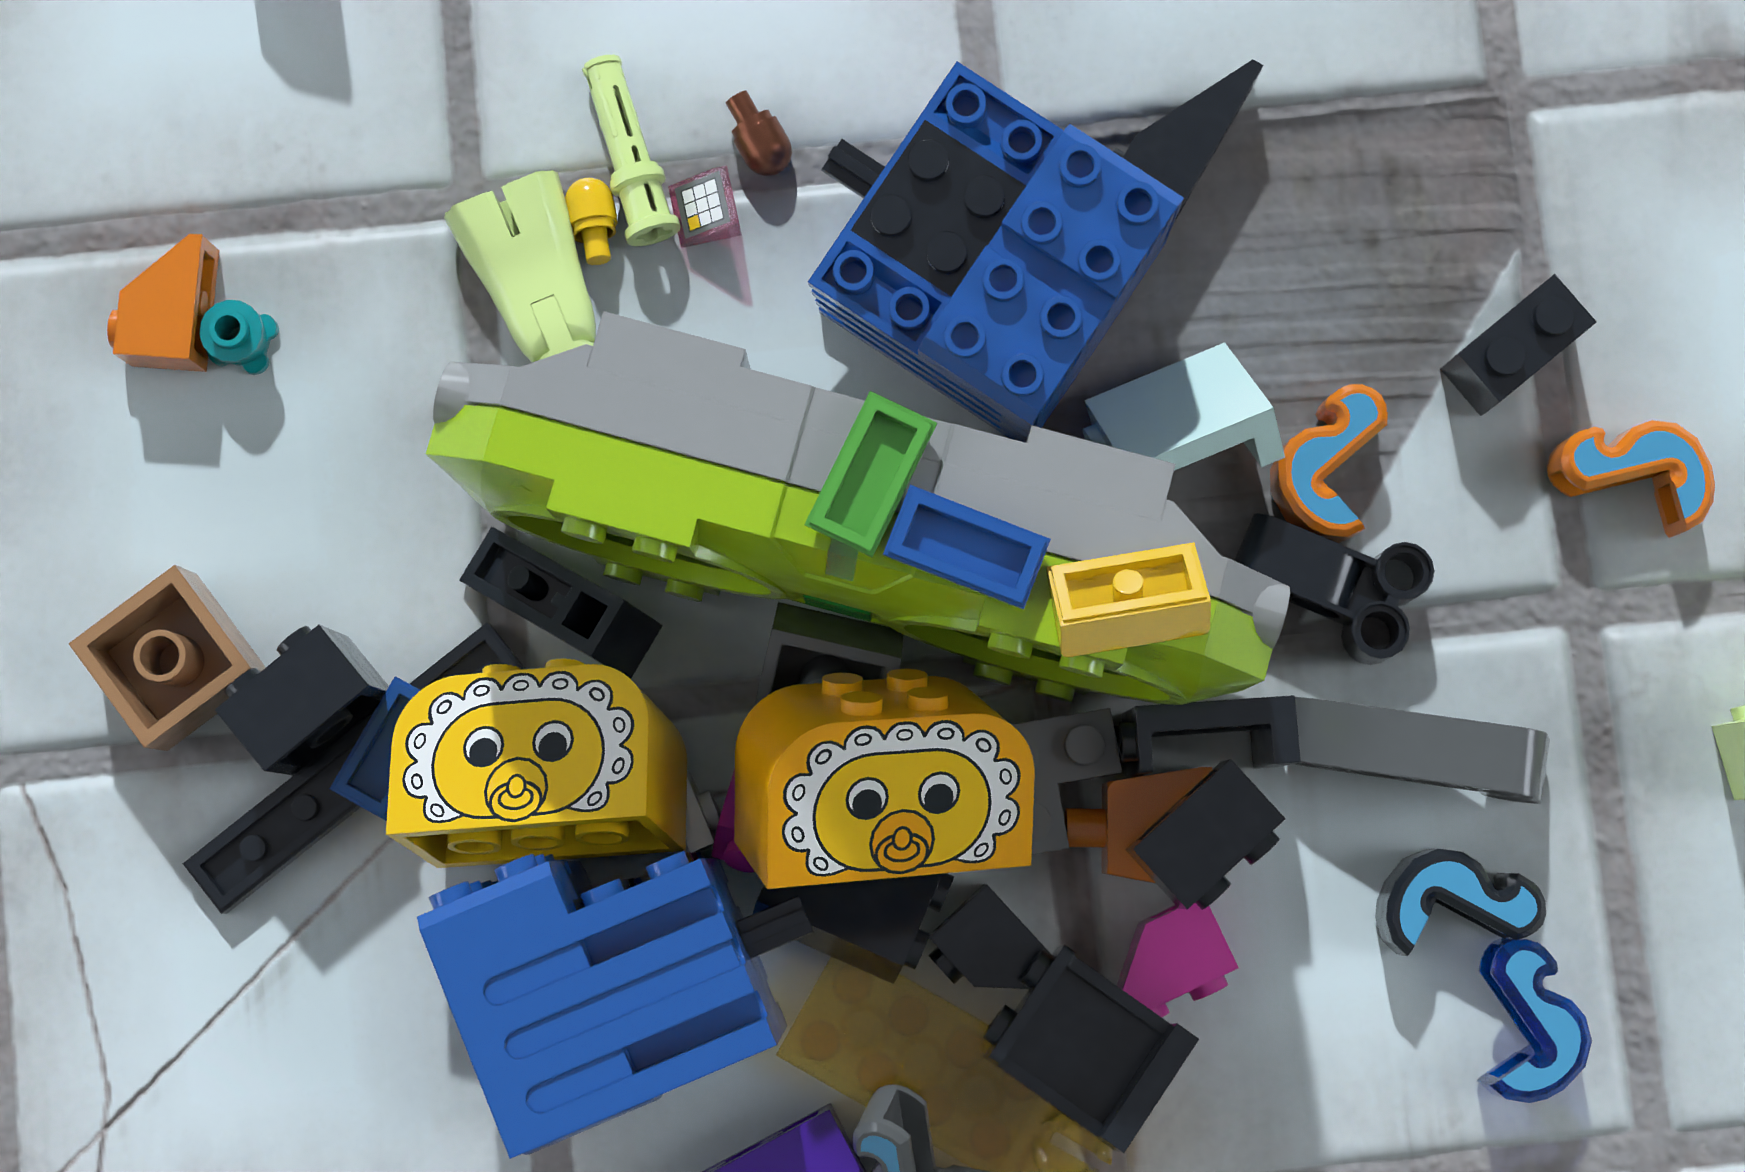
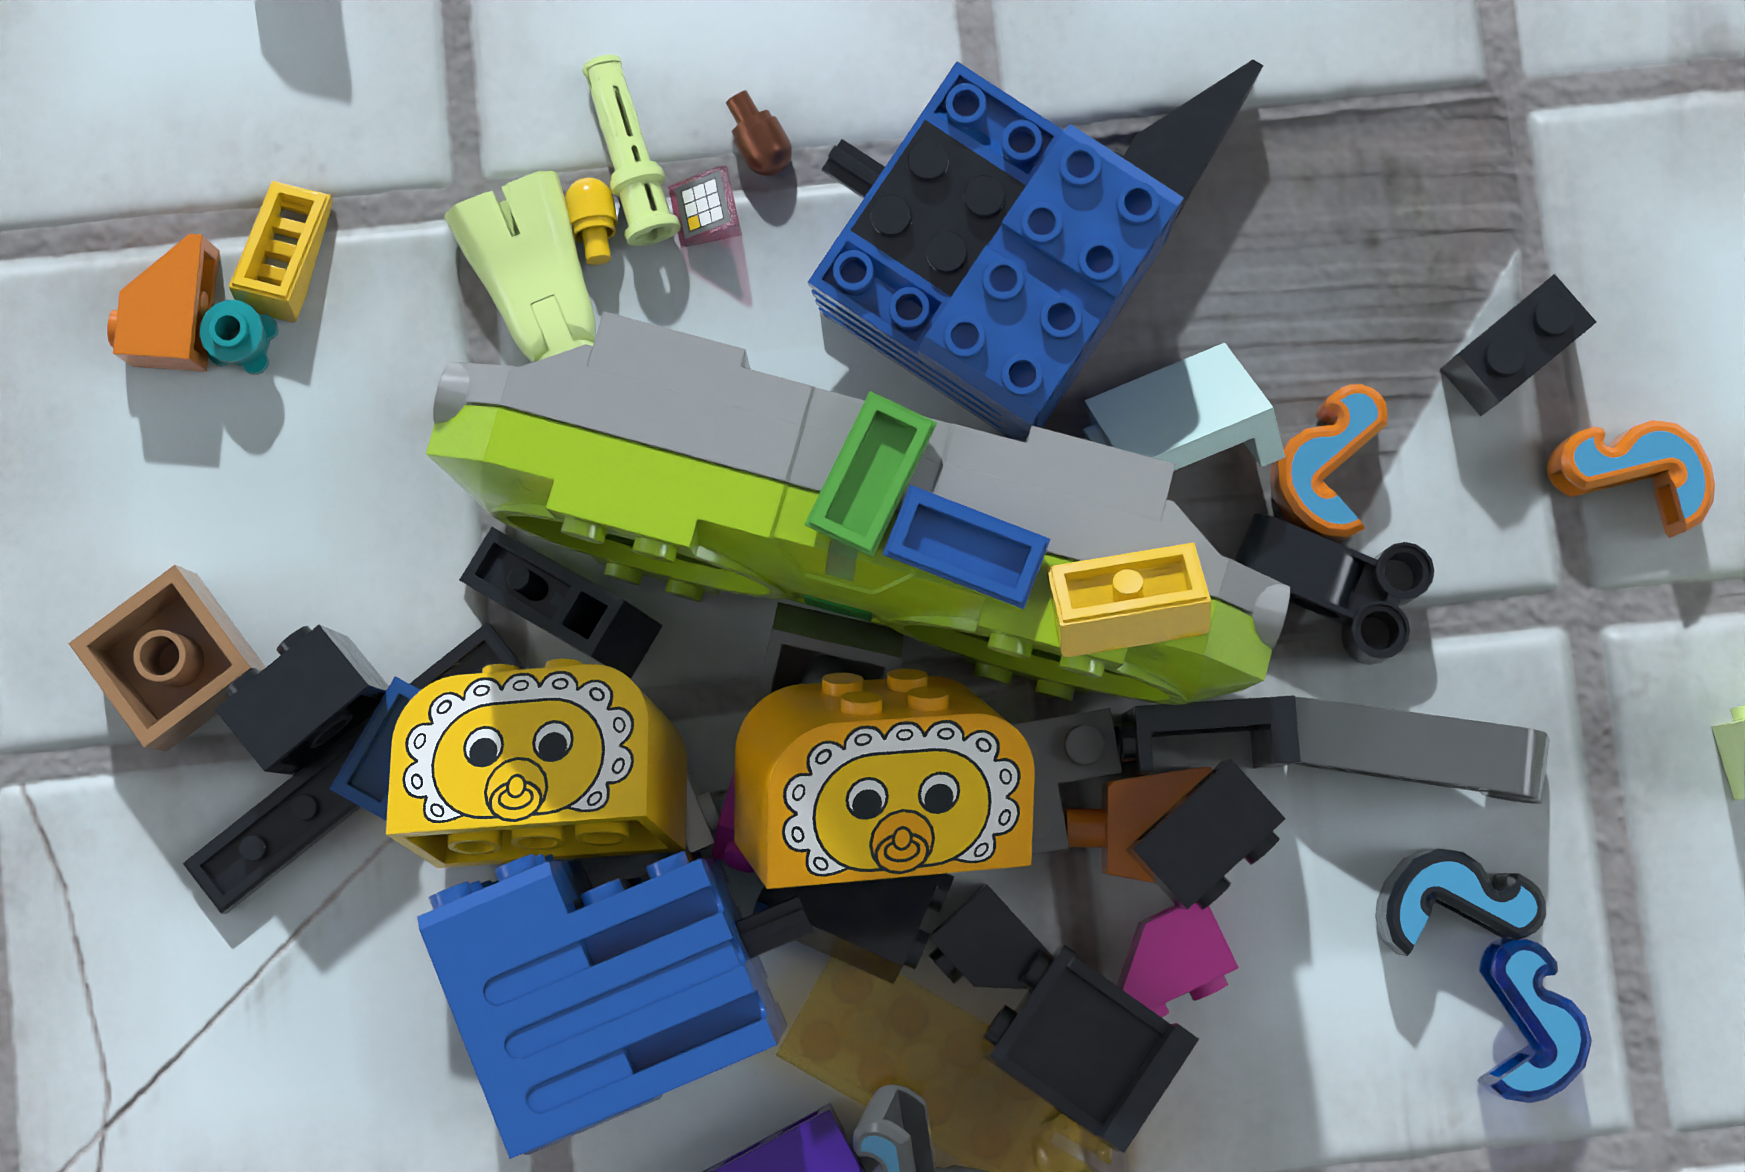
none -> yellow slope [228,181,333,323]

